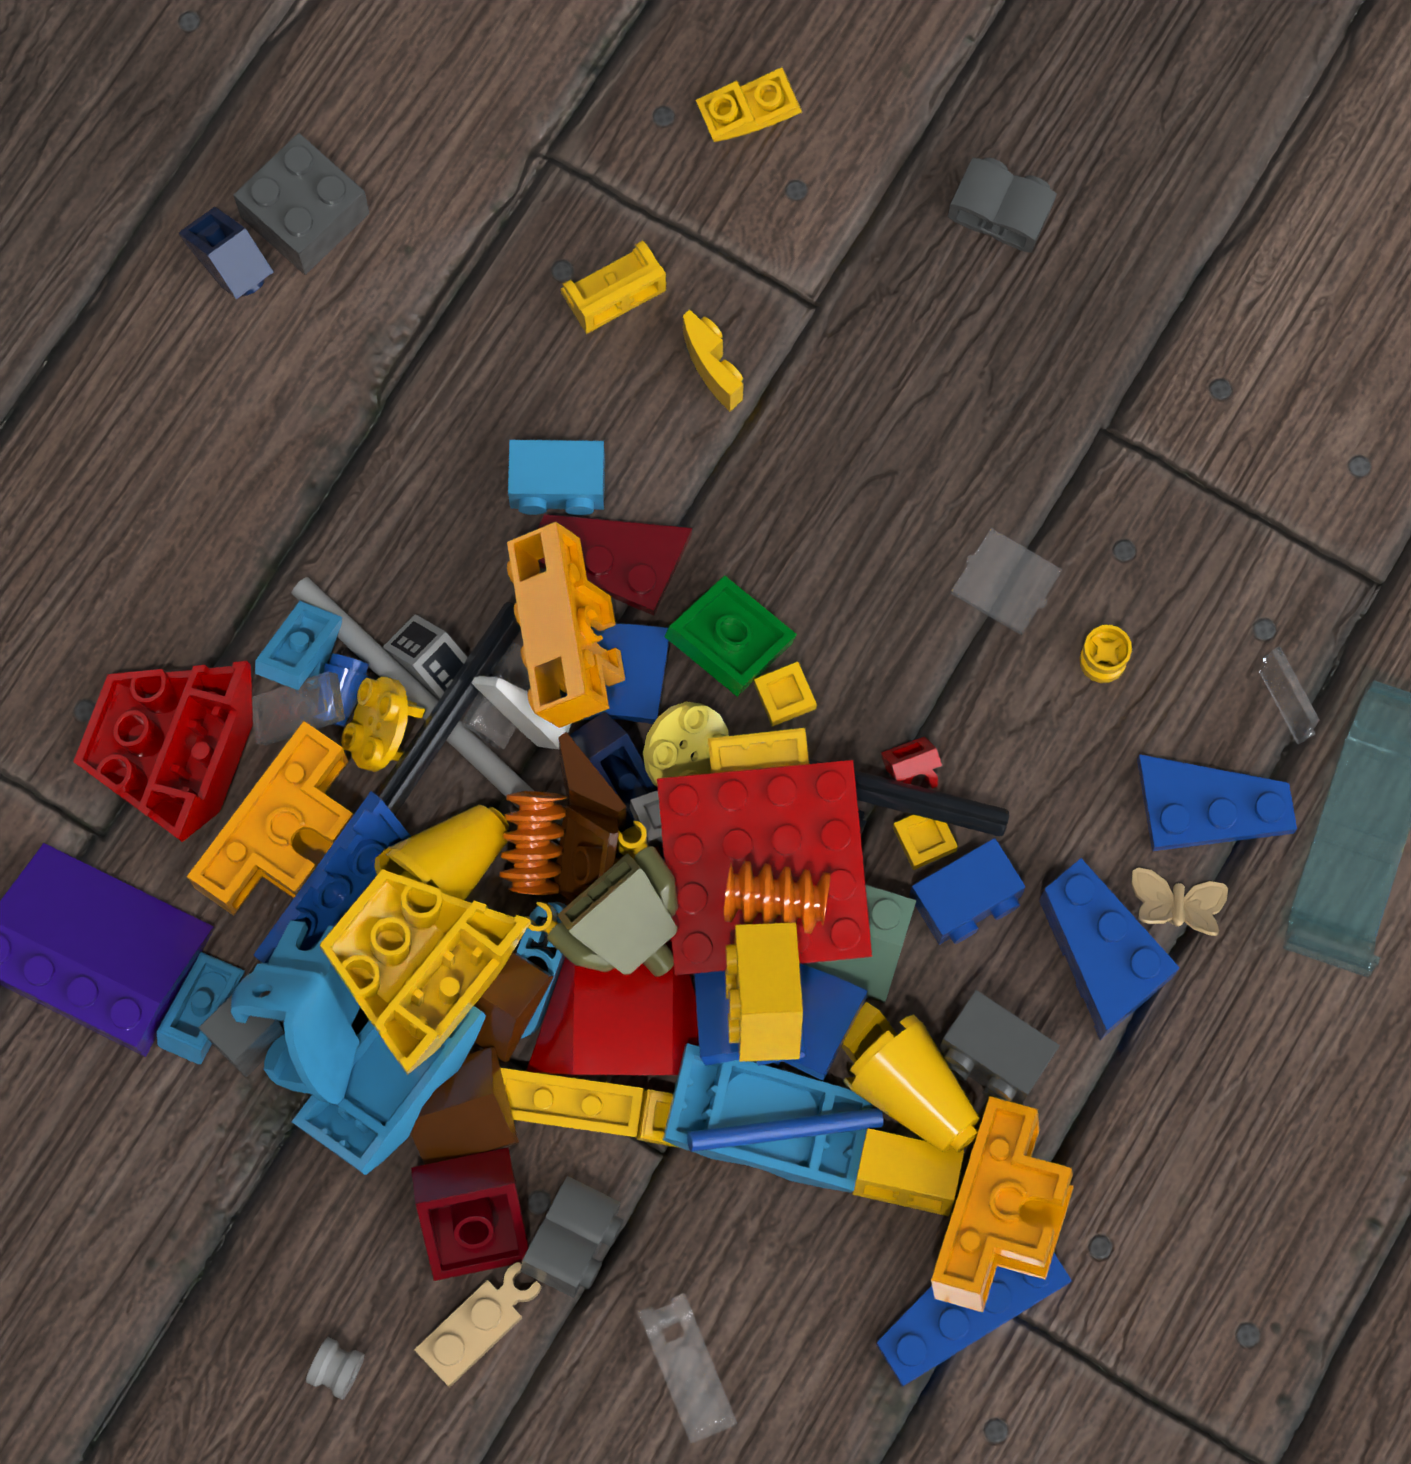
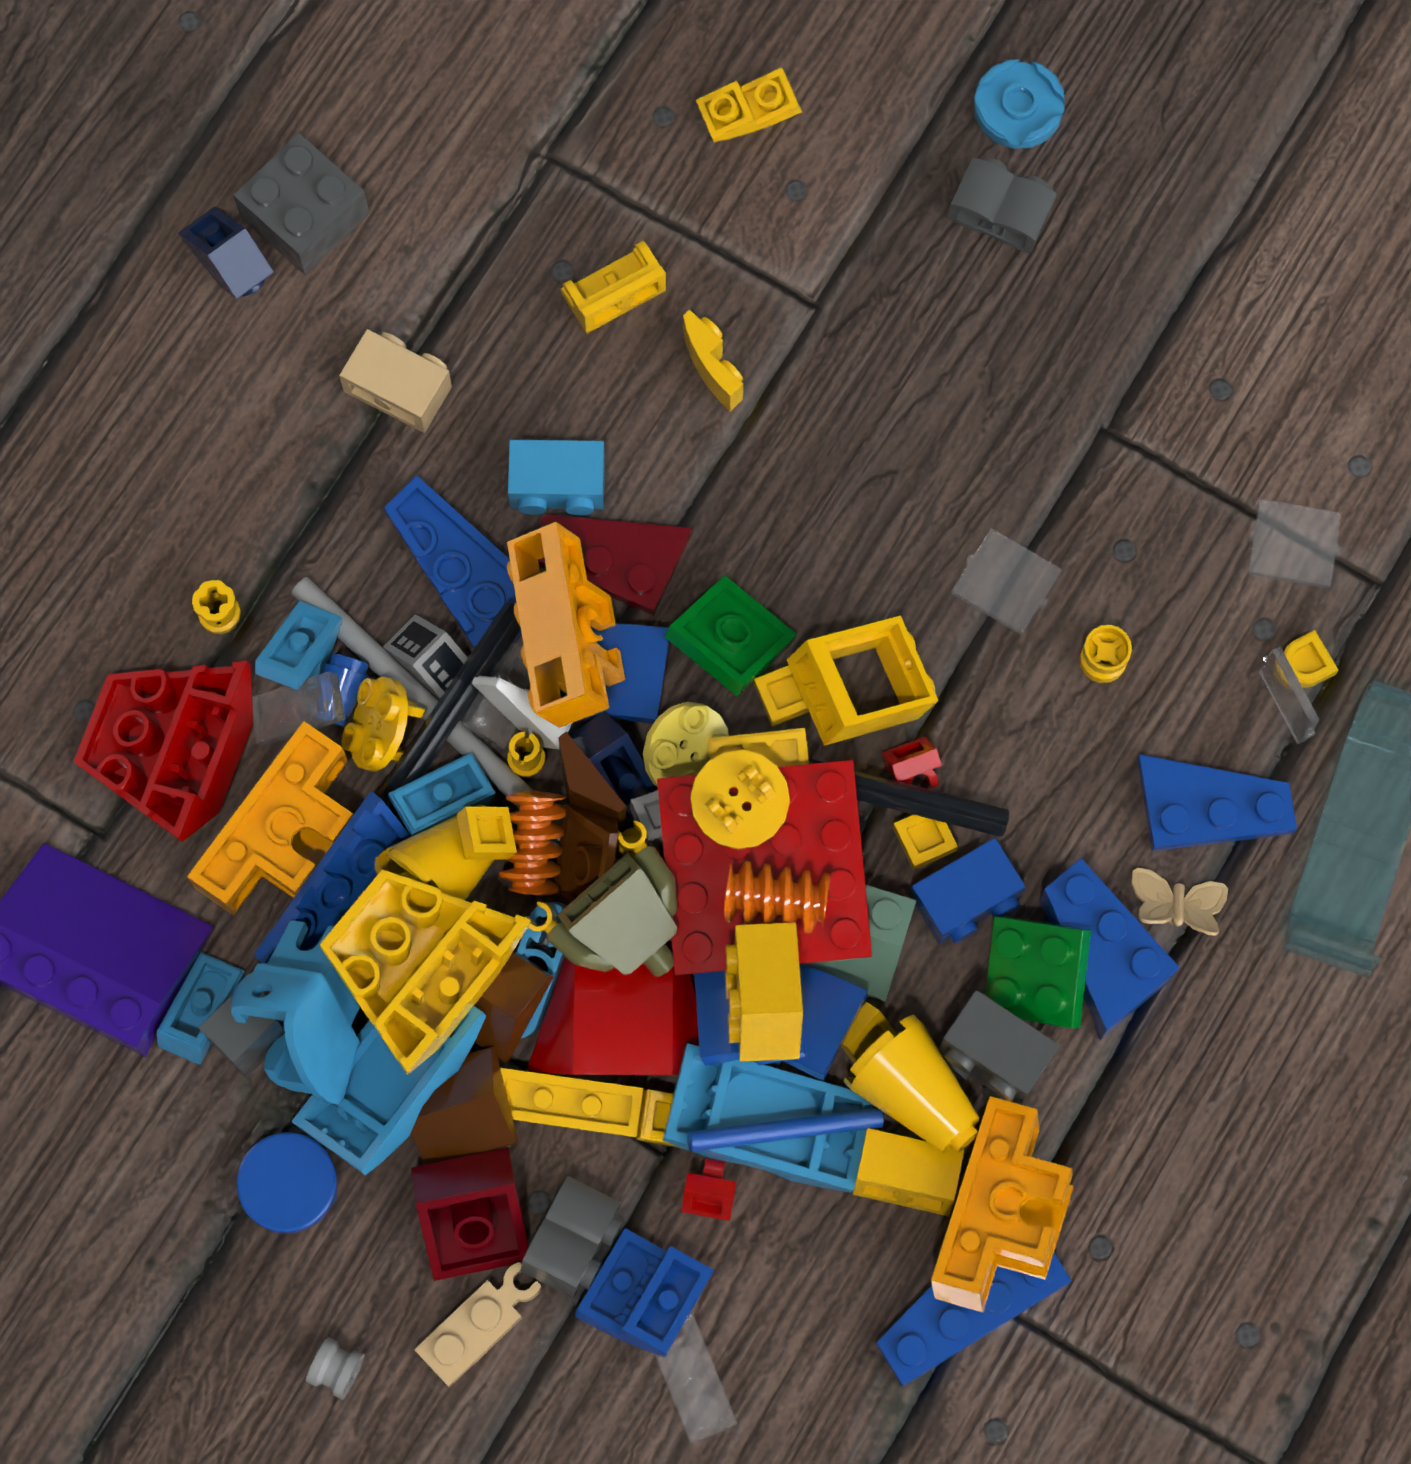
none -> yellow bush [192,580,241,634]
none -> blue tile [237,1133,338,1234]
none -> tan brick [339,329,452,433]
none -> blue wing [384,475,522,653]
none -> dark azure slope [388,753,495,836]
none -> yellow plate [457,806,517,860]
none -> yellow pin [507,732,545,777]
none -> blue slope [575,1228,714,1357]
none -> red tile [681,1158,736,1221]
none -> yellow plate [691,750,790,850]
none -> yellow window [787,616,939,746]
none -> dark azure tile [974,59,1065,149]
none -> green plate [985,916,1091,1029]
none -> clear piece [1248,499,1342,589]
none -> yellow tile [1280,630,1339,688]

